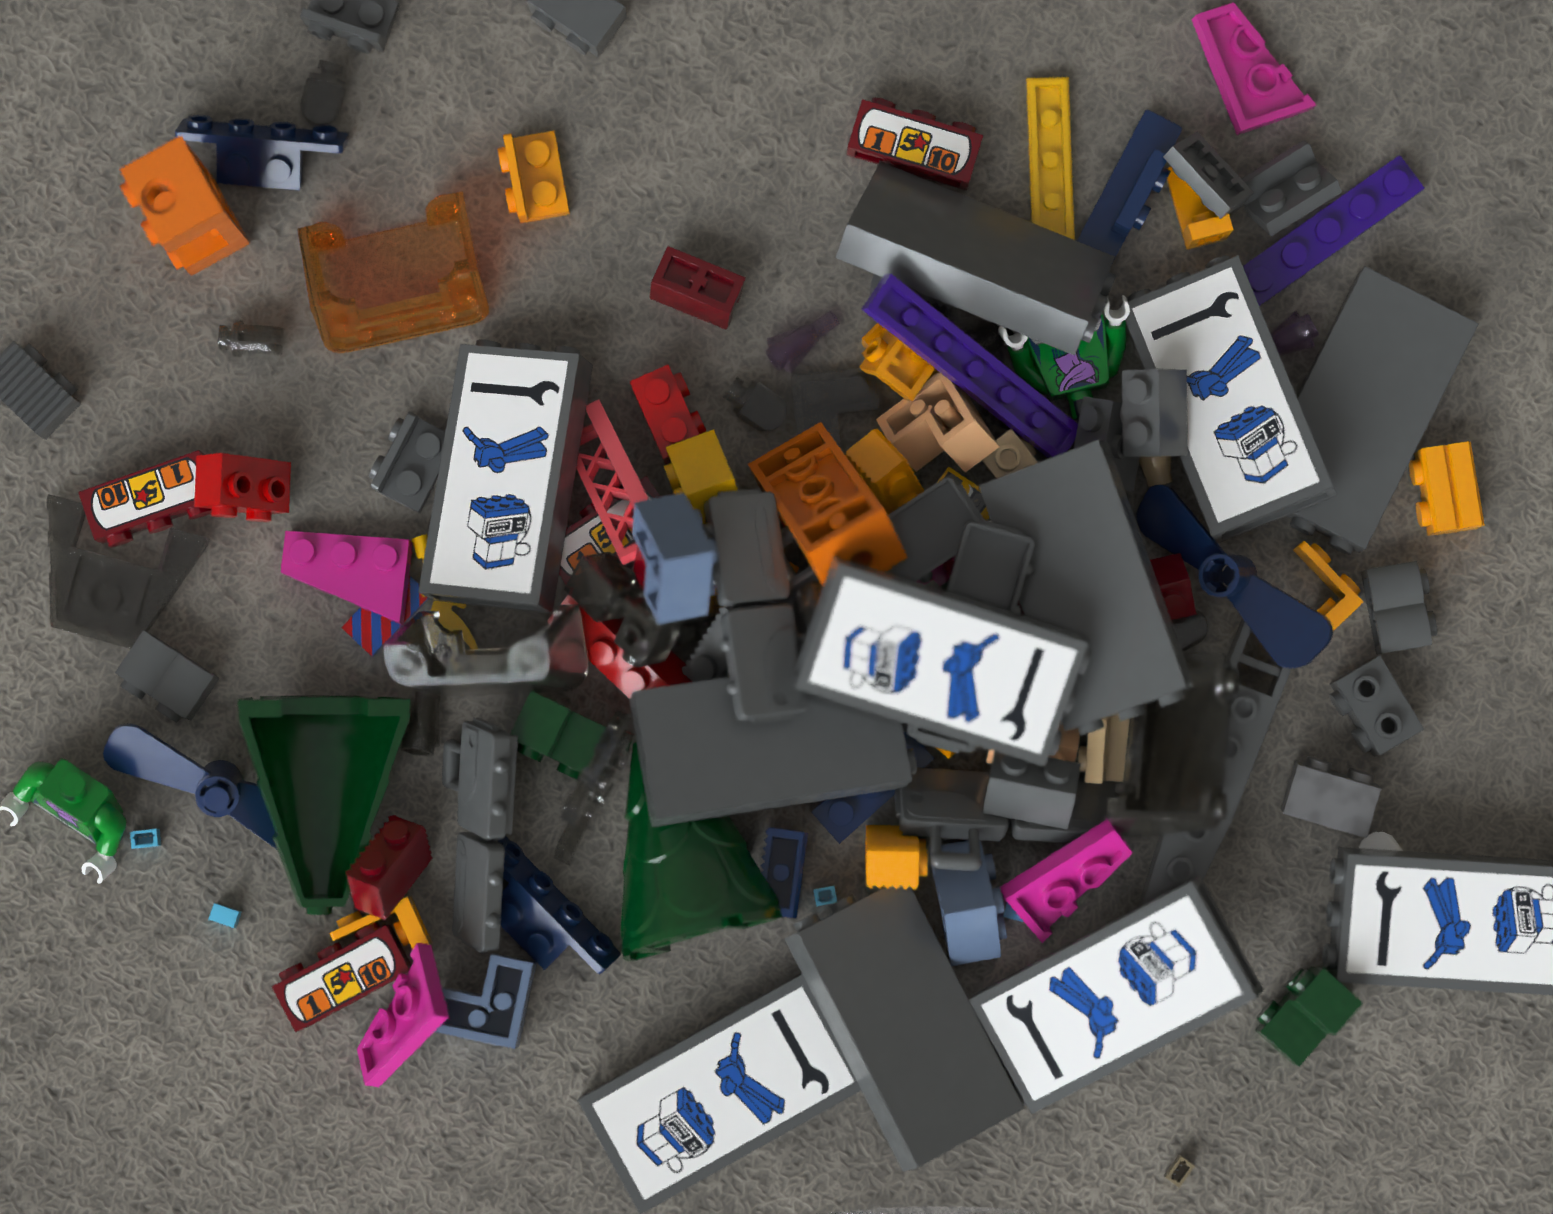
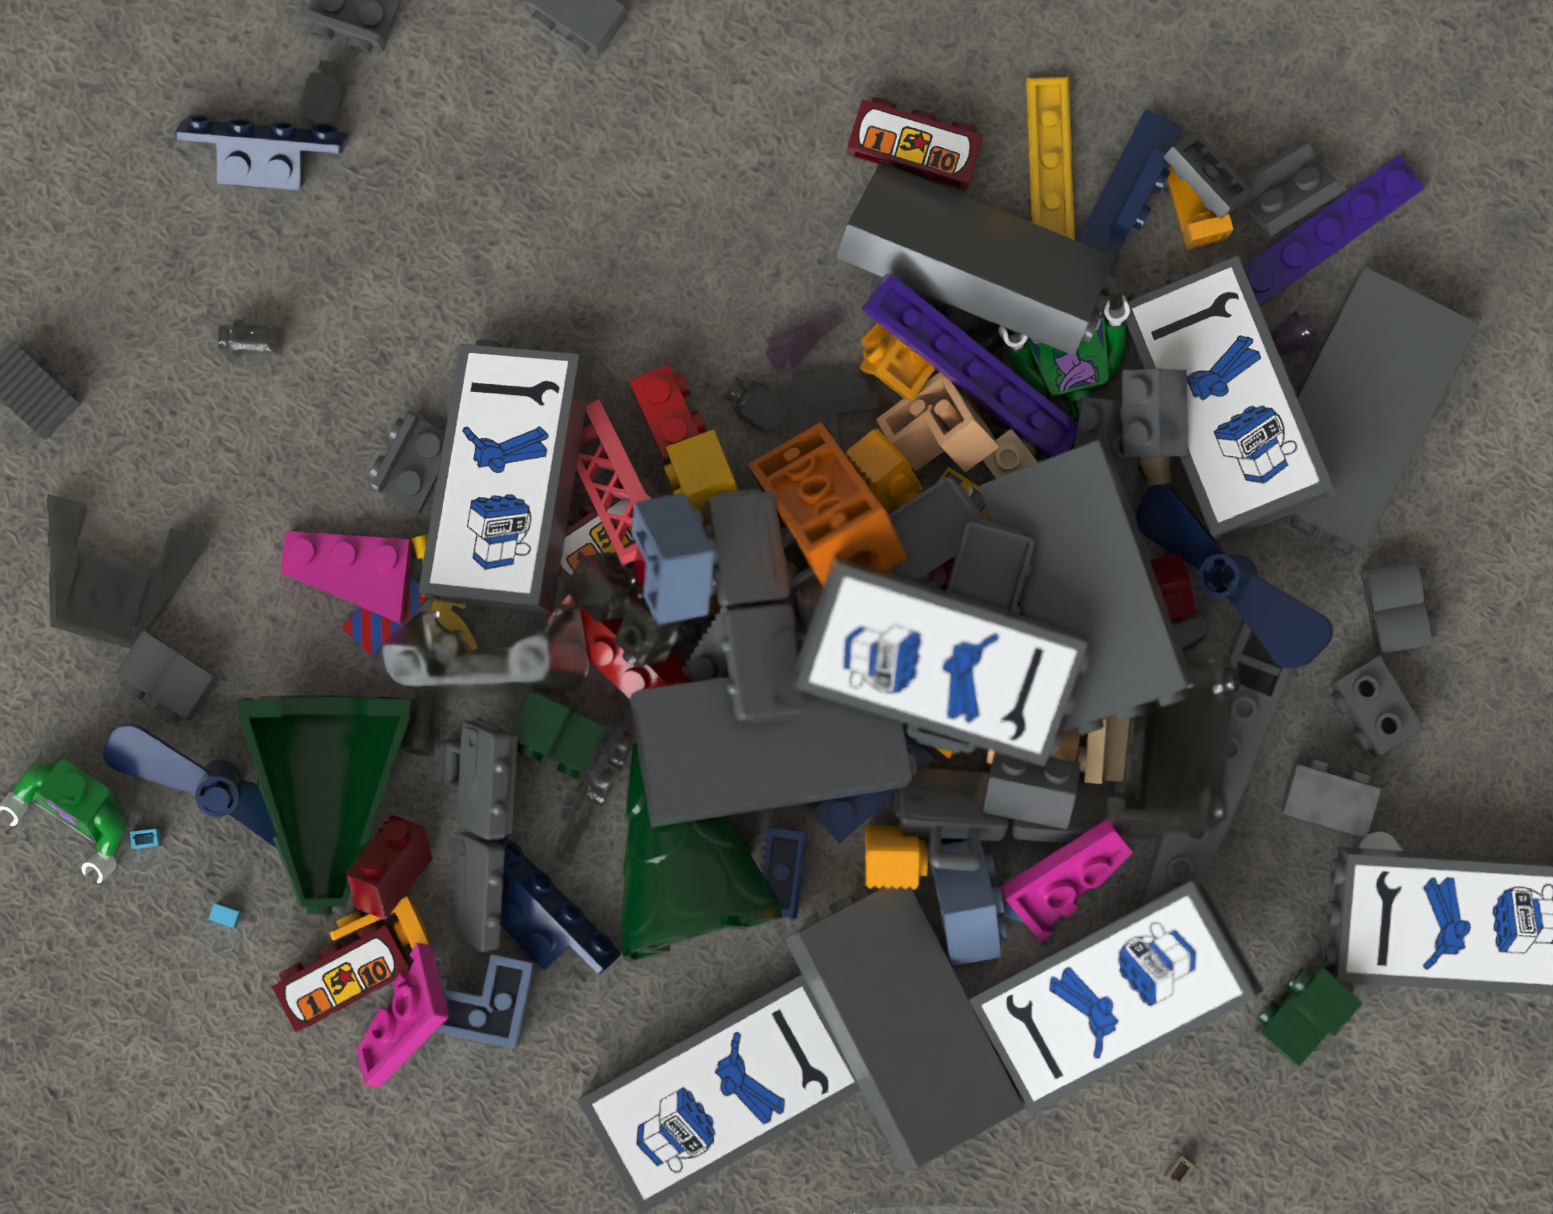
brick [78,450,211,548] -> none
orange plate [119,136,250,276] -> none
red brick [194,453,291,522] -> none
clear orange windscreen [297,191,489,353] -> none
light orange bracket [497,130,570,223] -> none
dark red hinge [649,246,746,330] -> none
medium azure piece [813,886,837,907] -> none
dark pink wing [1192,2,1317,135] -> none
light orange bracket [1293,541,1363,631] -> none
light orange brick [1409,441,1485,536] -> none

